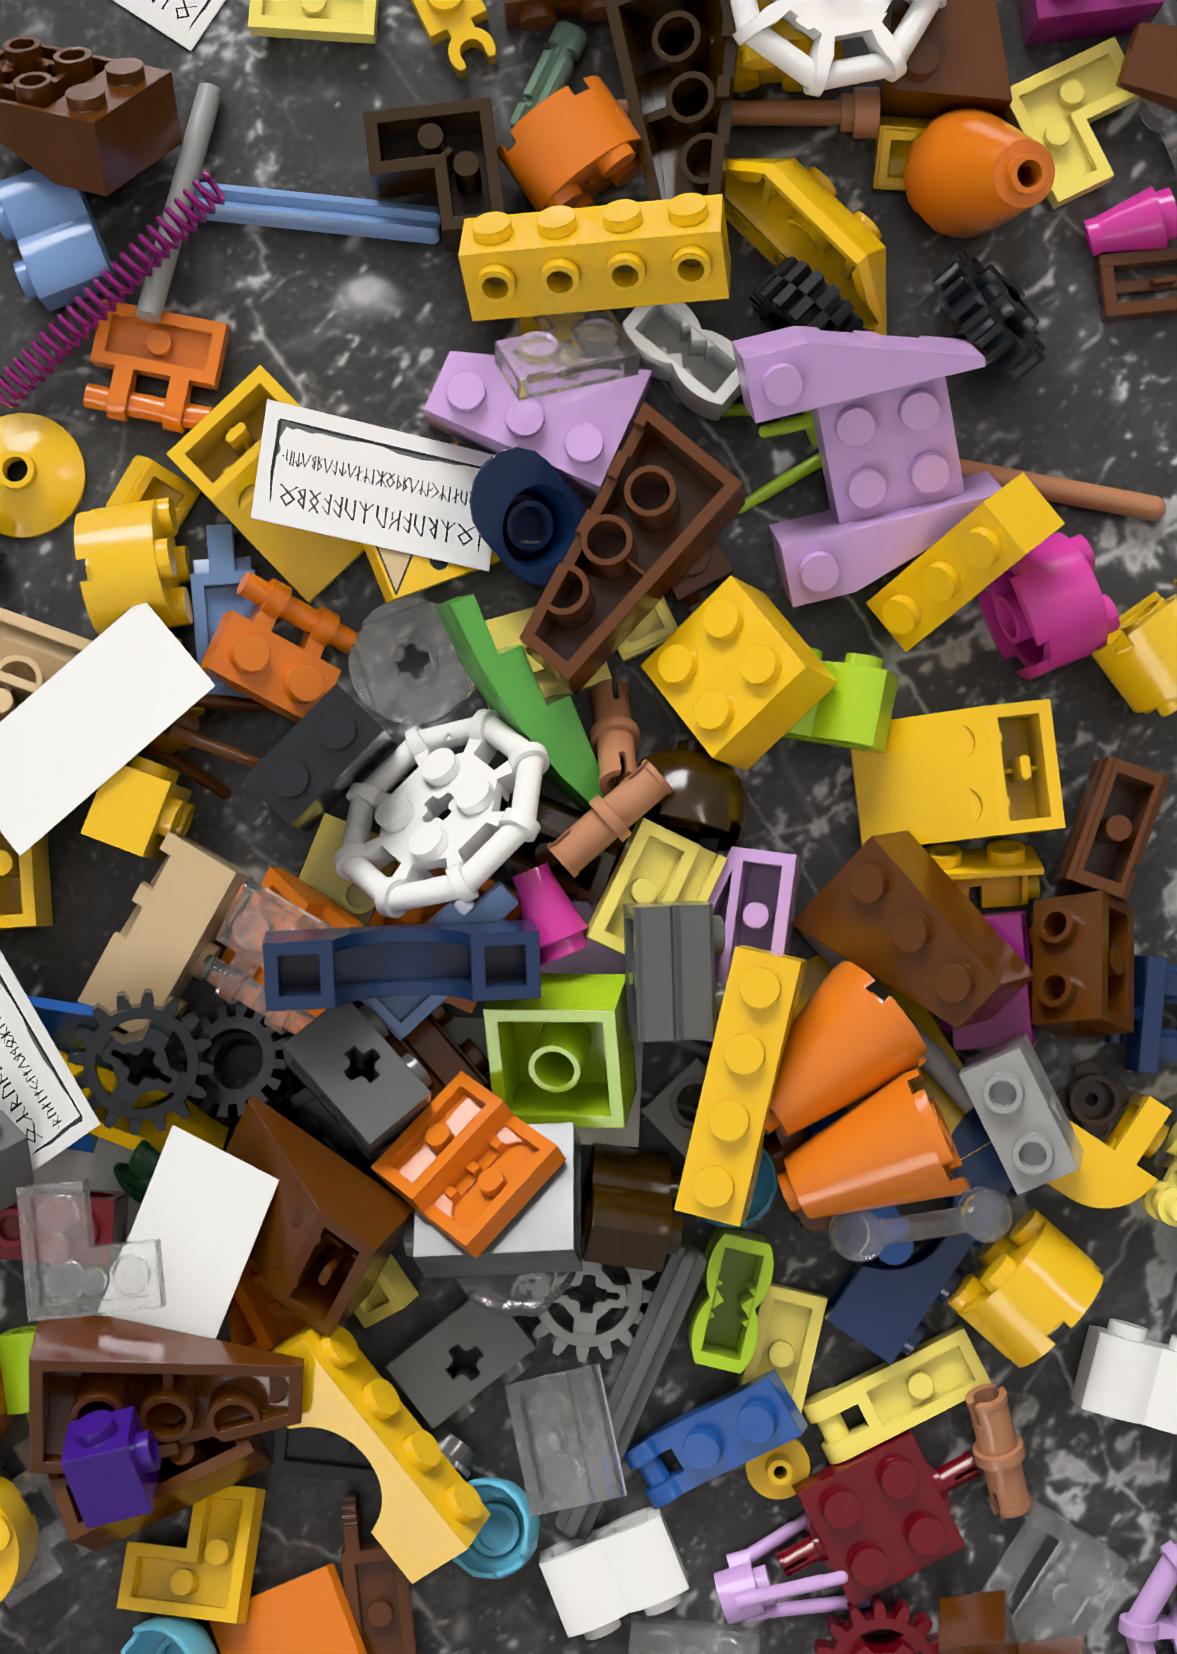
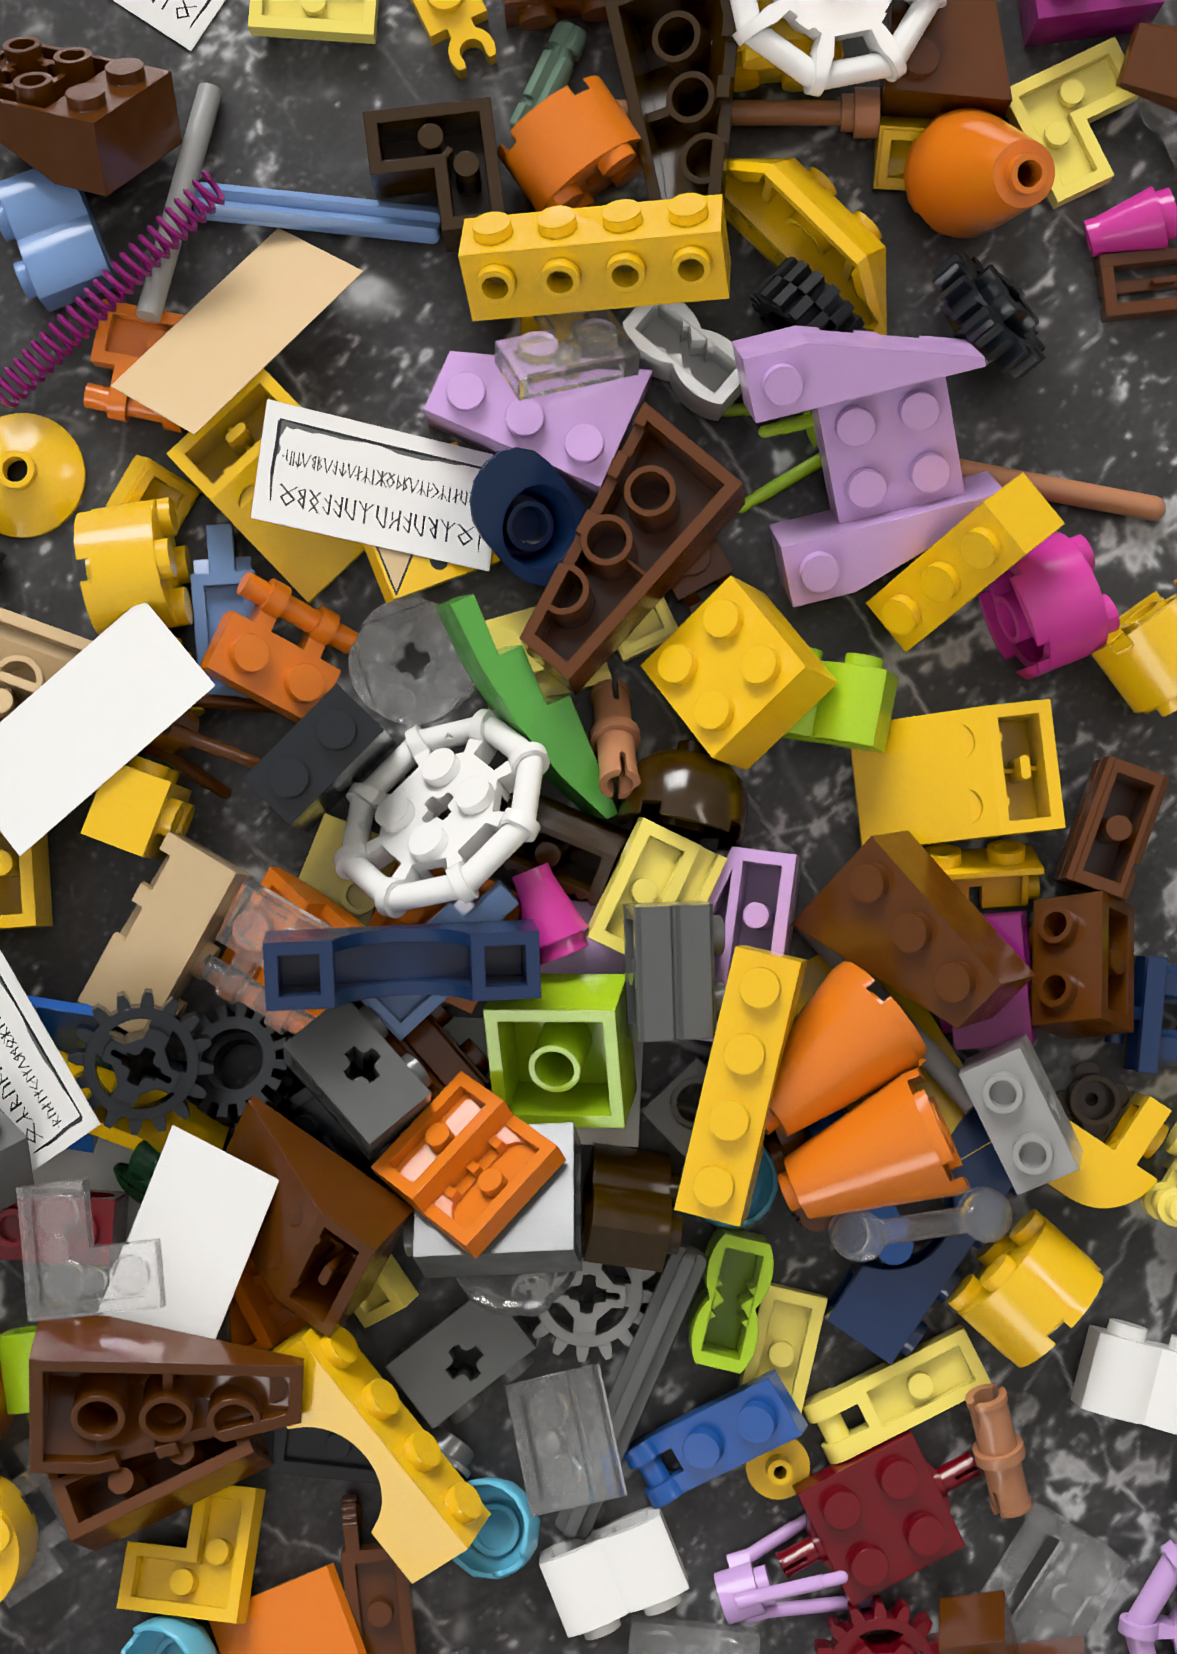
dark purple brick [60,1406,161,1529] -> none
nougat pin [547,759,674,878] -> none
none -> tan sticker [111,228,363,435]

